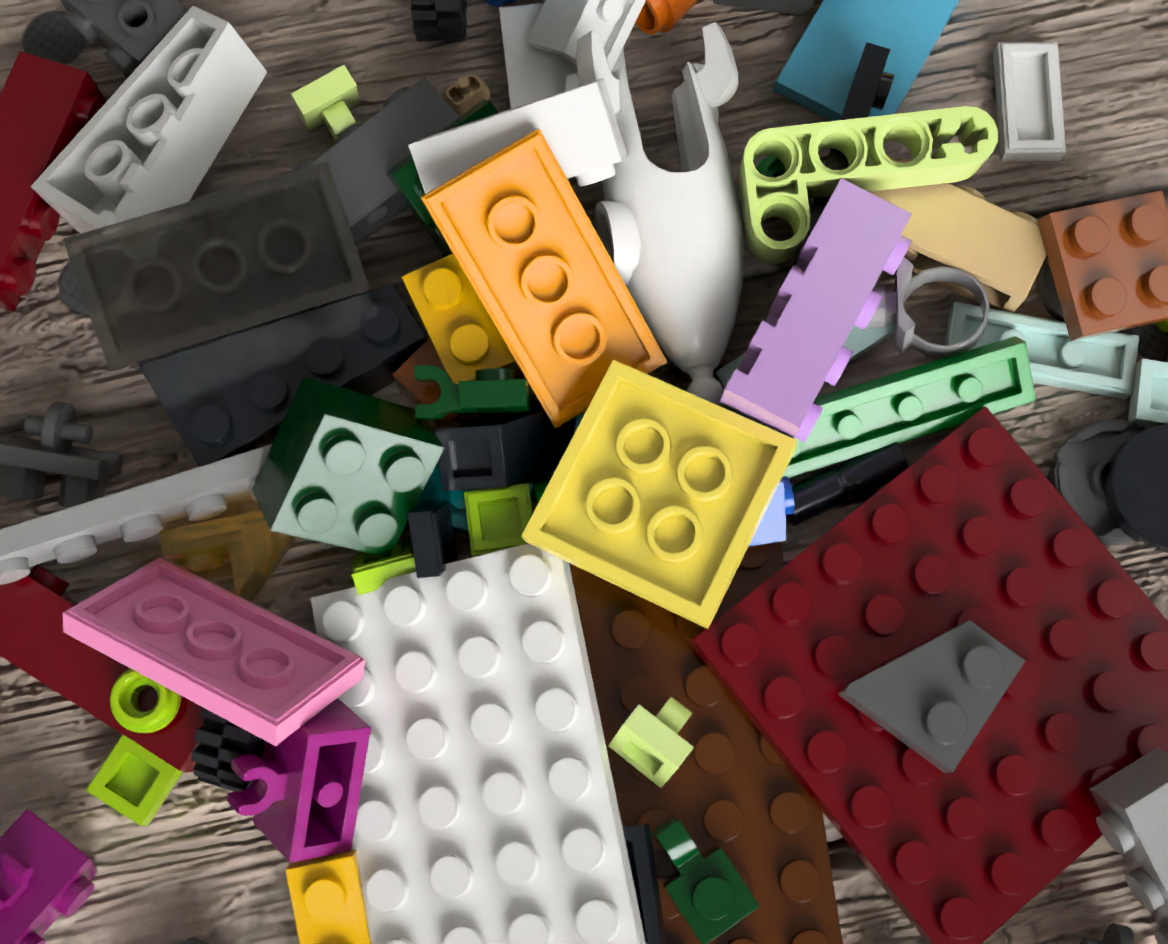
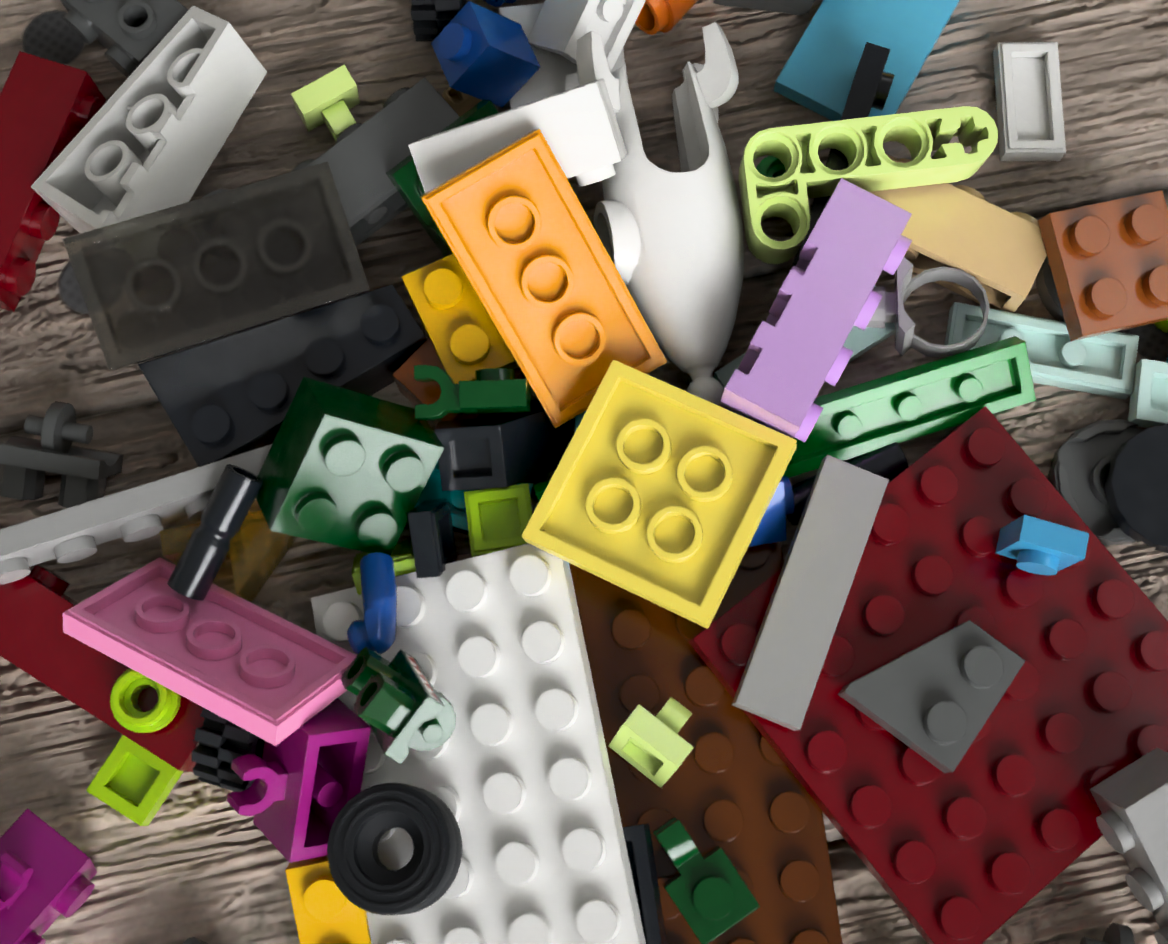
none -> black piece [167,464,264,600]
none -> black tyre [327,783,462,915]
none -> dark green hips [341,647,456,764]
none -> blue arm [347,552,397,655]
none -> blue brick [431,1,541,107]
none -> light grey tile [732,455,889,731]
none -> dark azure plate [995,515,1089,575]

